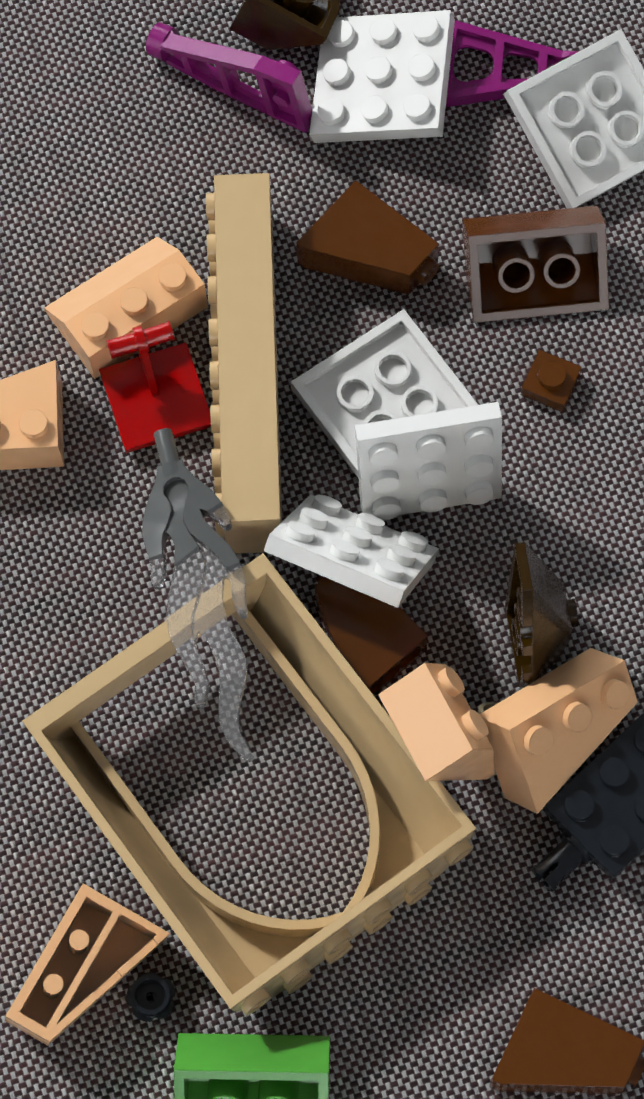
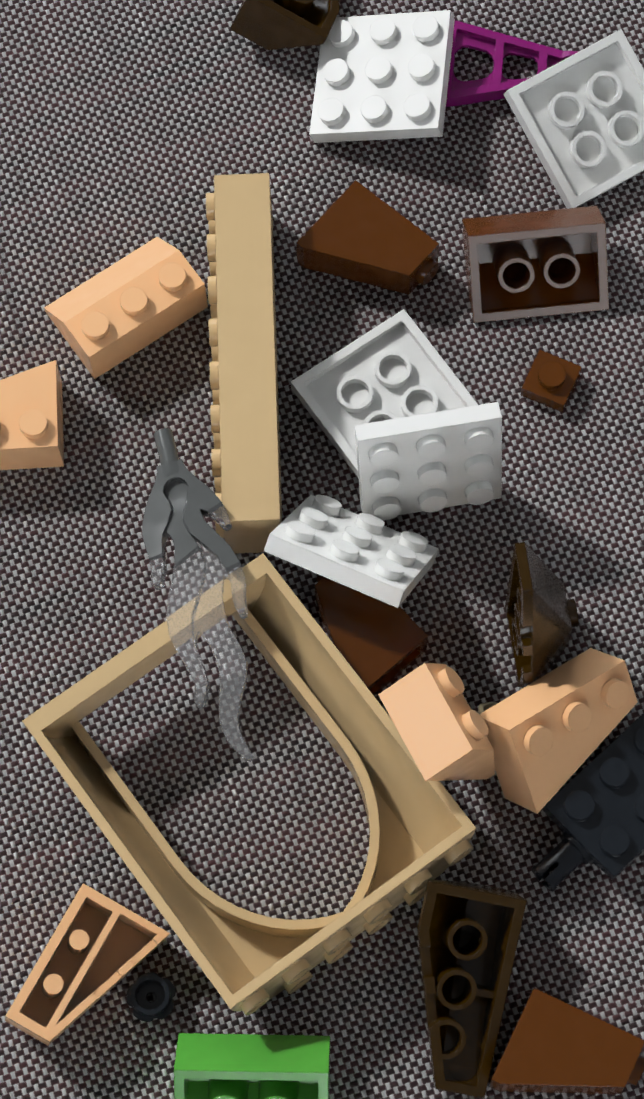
red plate [99,321,211,453] -> none
magenta plate [146,22,312,134] -> none
none -> dark brown wedge [417,880,527,1098]

